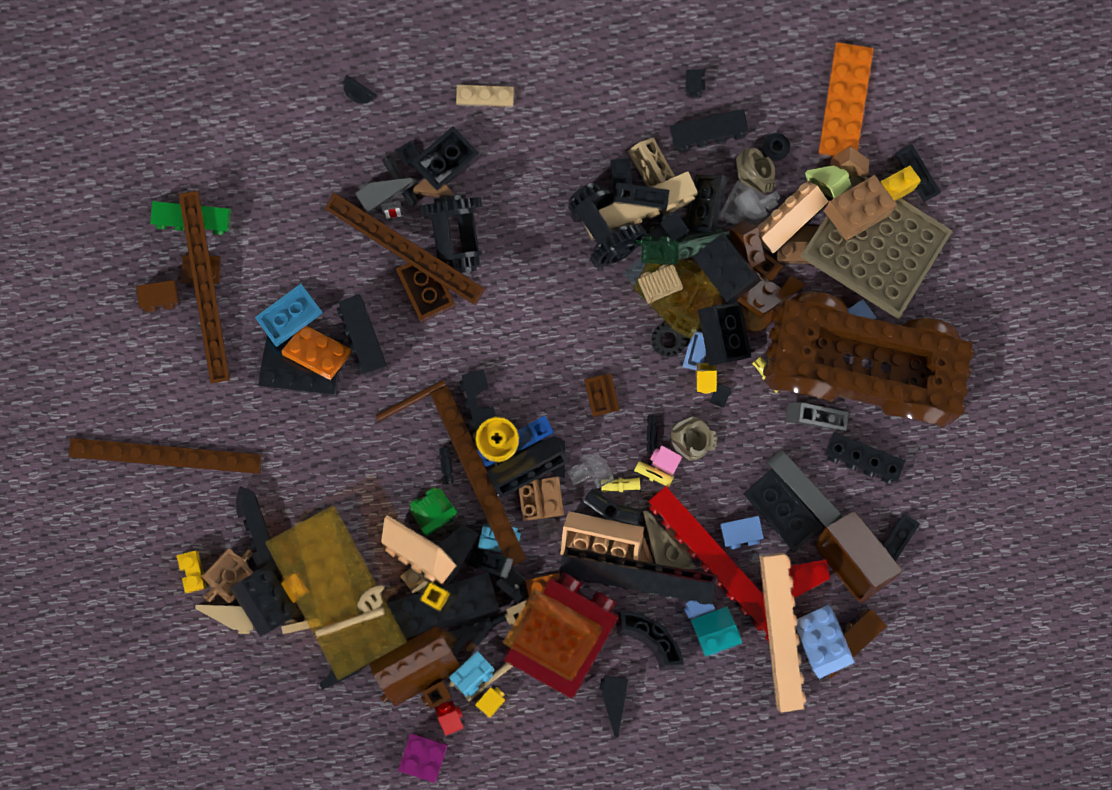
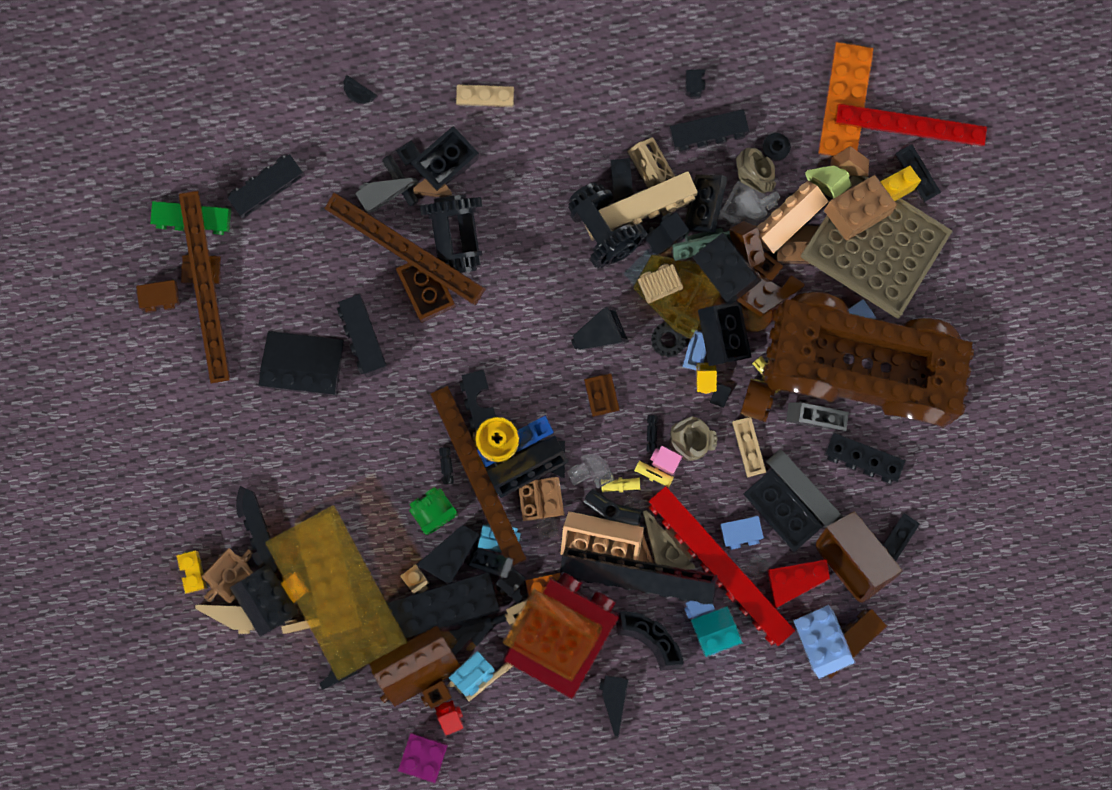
reddish brown plate [68,438,262,474] -> none
dark azure plate [255,284,323,347] -> none
orange plate [282,326,352,380] -> none
tan piece [315,586,384,637] -> none
reddish brown bar [375,380,446,422] -> none
tile [381,201,403,220] -> none
light nougat slope [381,515,456,584] -> none
yellow brick [421,583,450,611] -> none
yellow brick [476,687,506,718] -> none
black plate [614,183,670,210] -> none
clear green bracket [636,236,679,265] -> none
light nougat brick [759,552,806,712] -> none
none -> black brick [227,154,305,219]
none -> black slope [571,306,629,350]
none -> tan plate [732,417,766,478]
none -> reddish brown brick [740,378,776,422]
none -> red plate [835,104,987,146]

